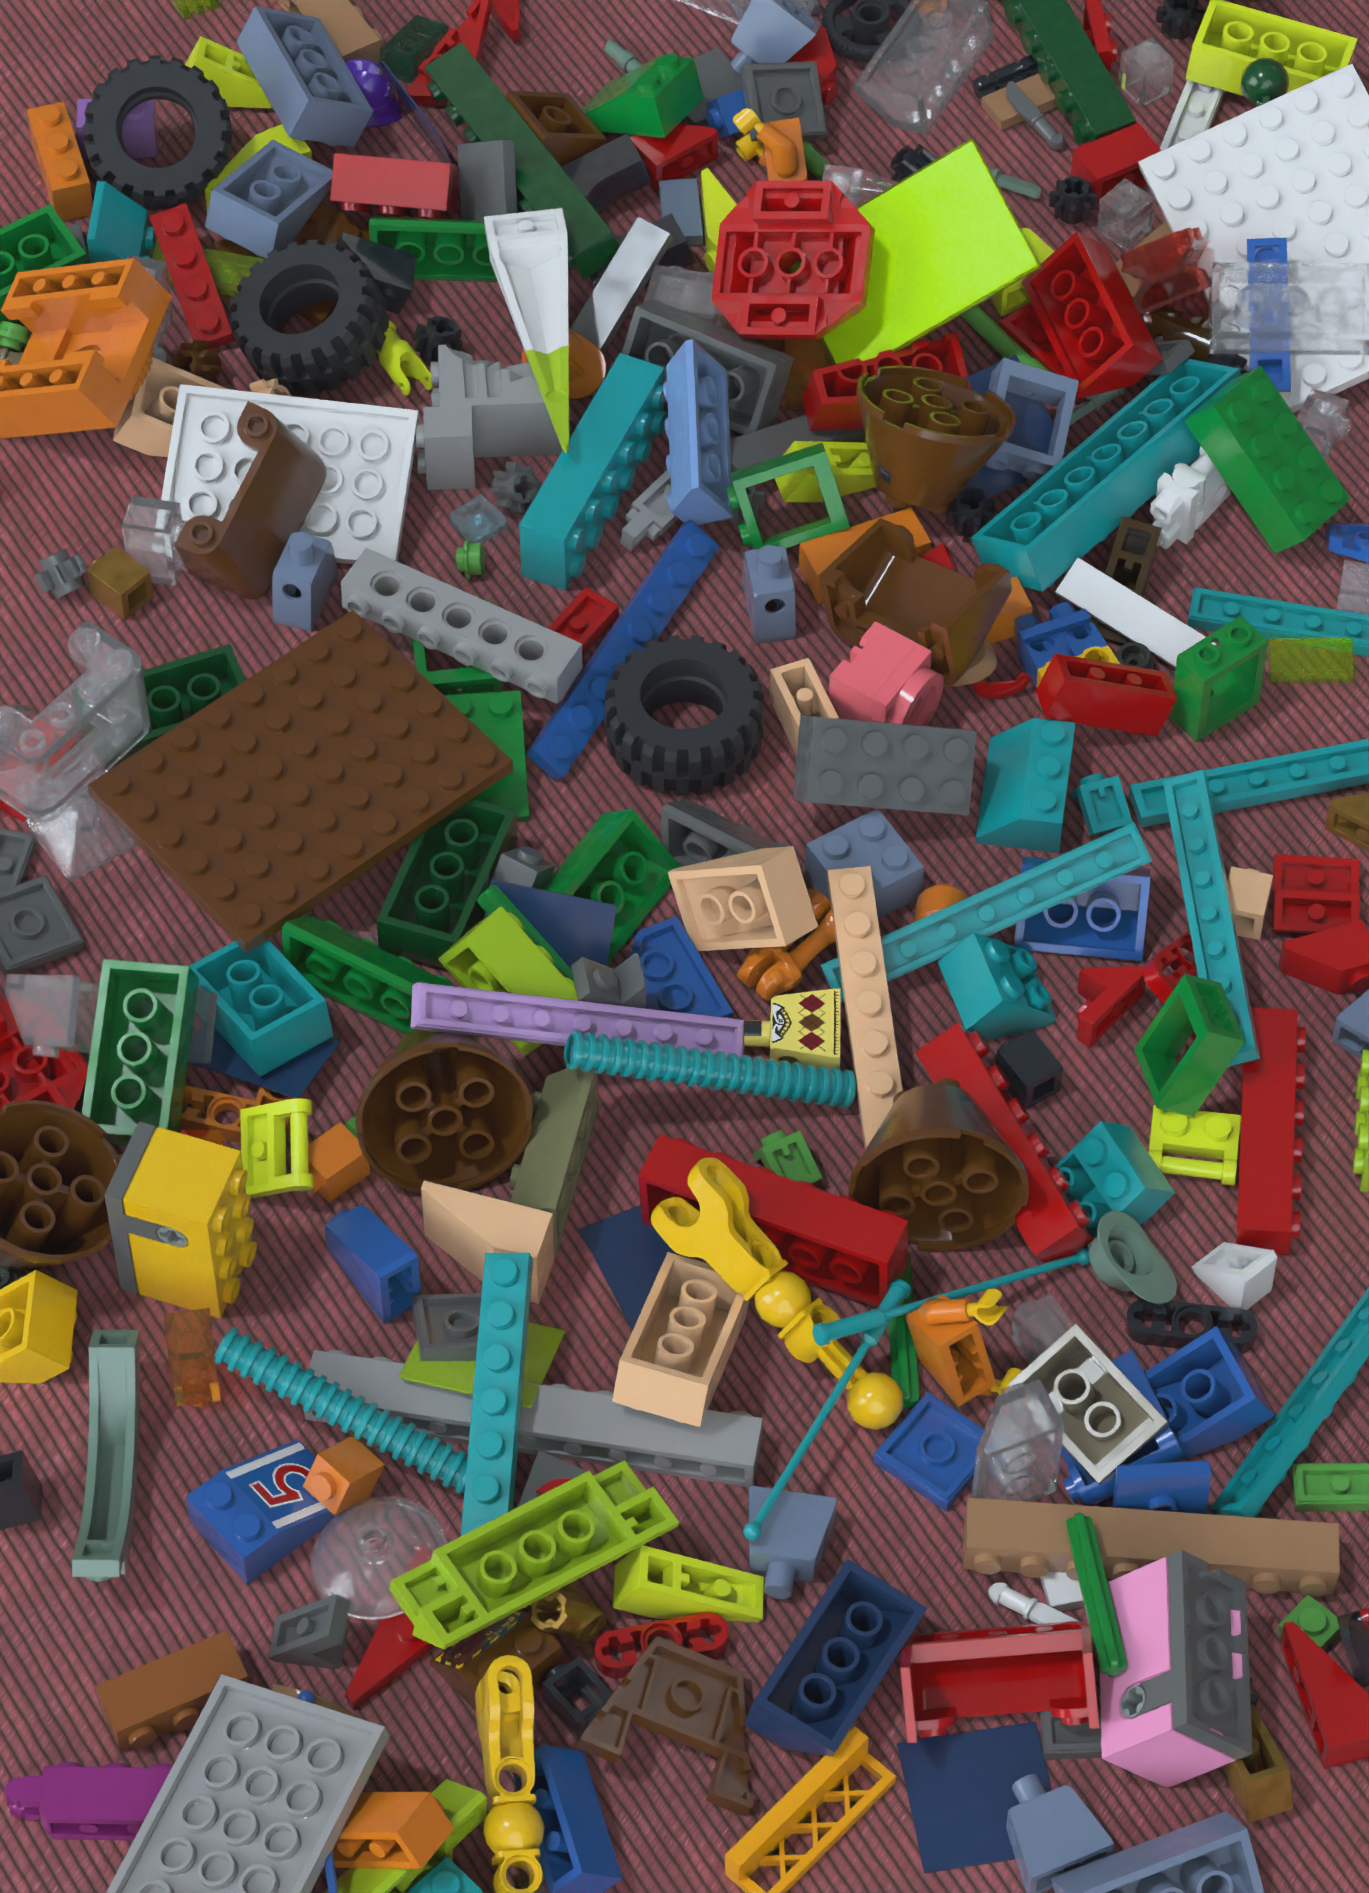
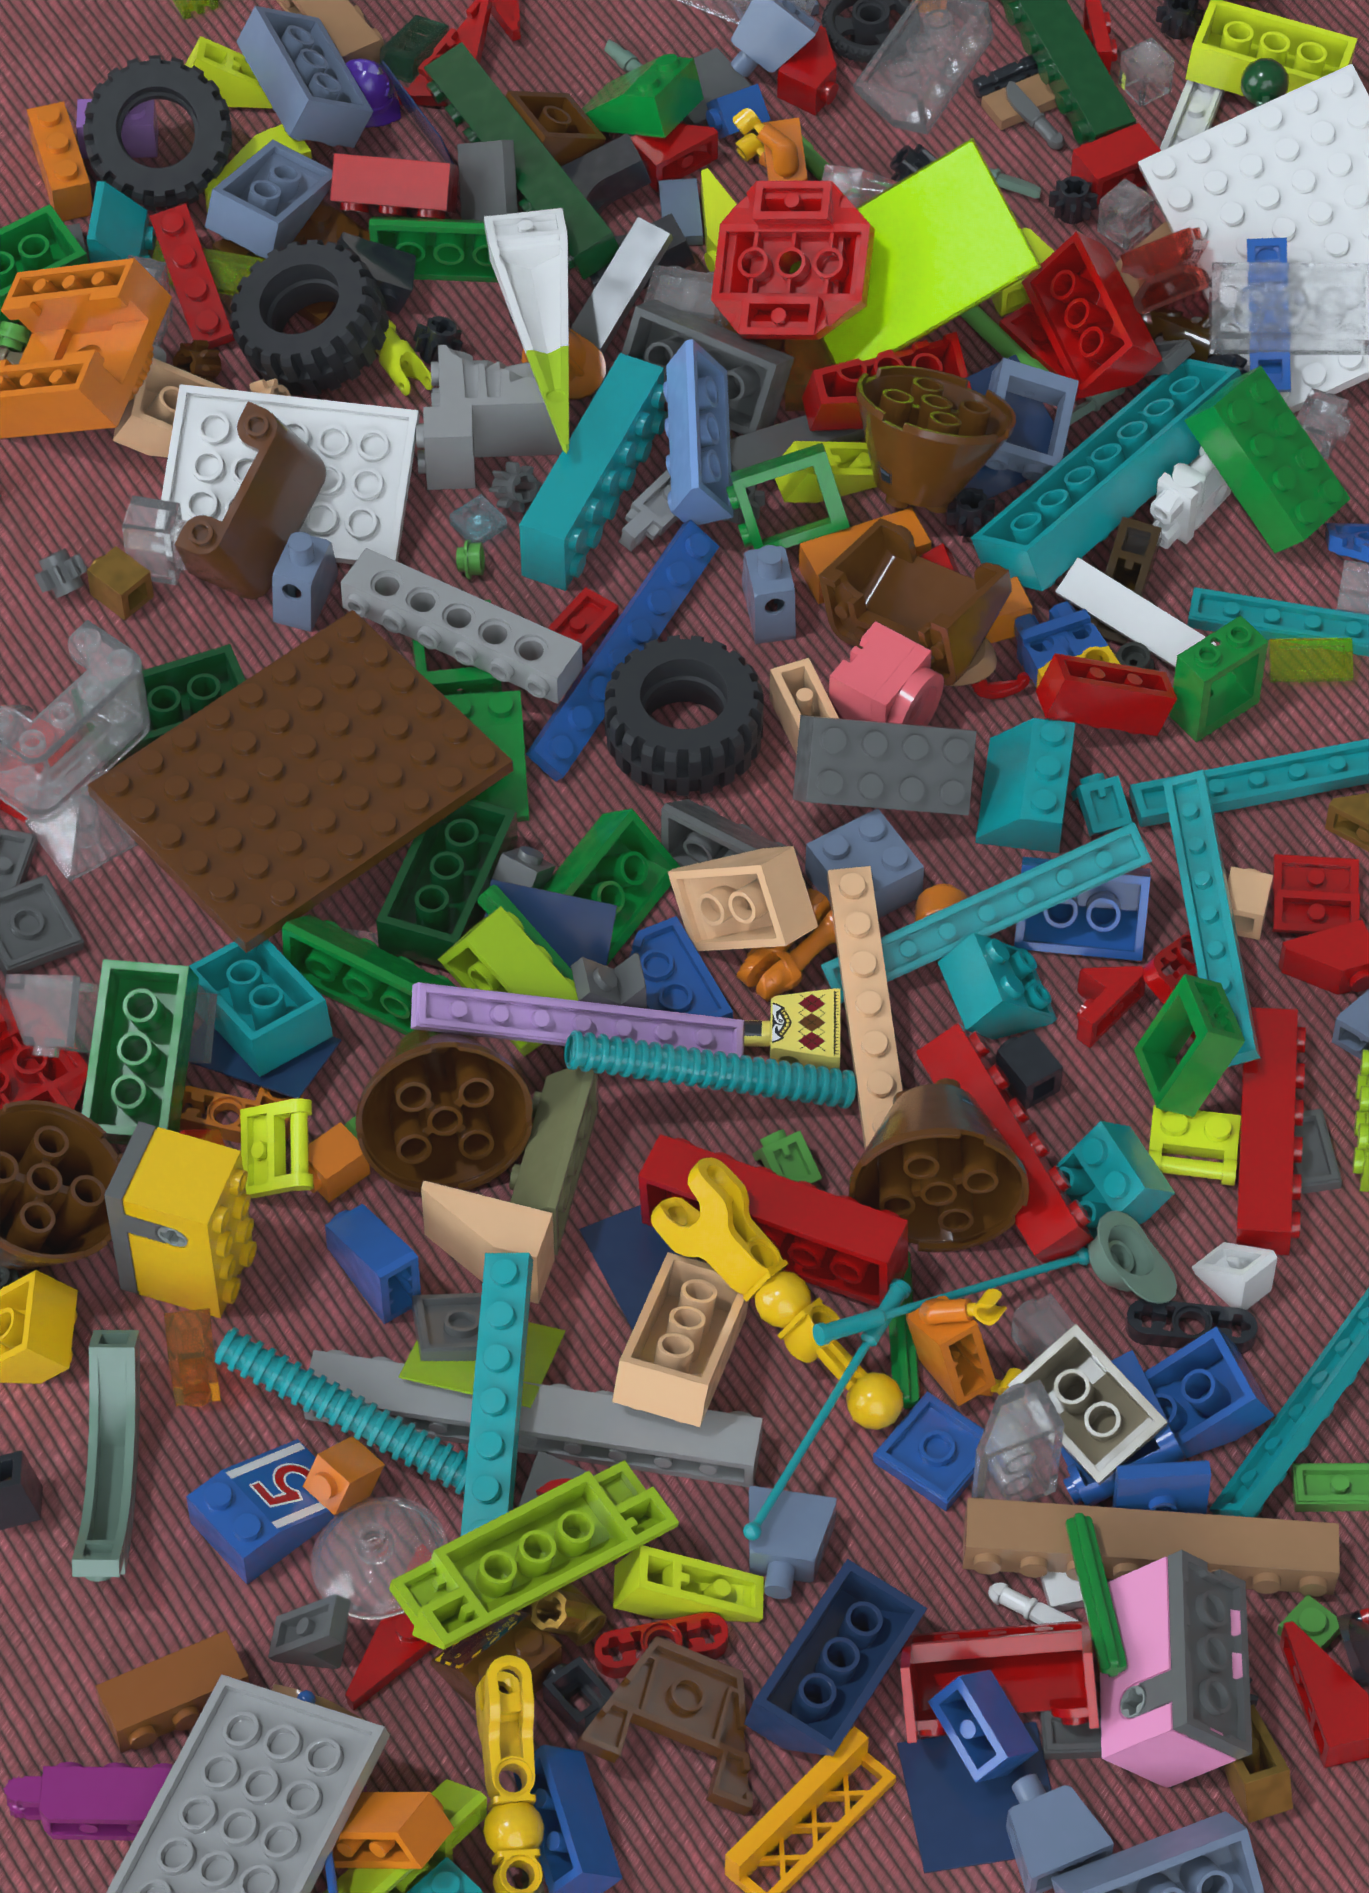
dark grey tile [740,61,827,142] -> none
none -> blue brick [928,1670,1039,1783]
none -> dark grey tile [1293,1108,1342,1194]

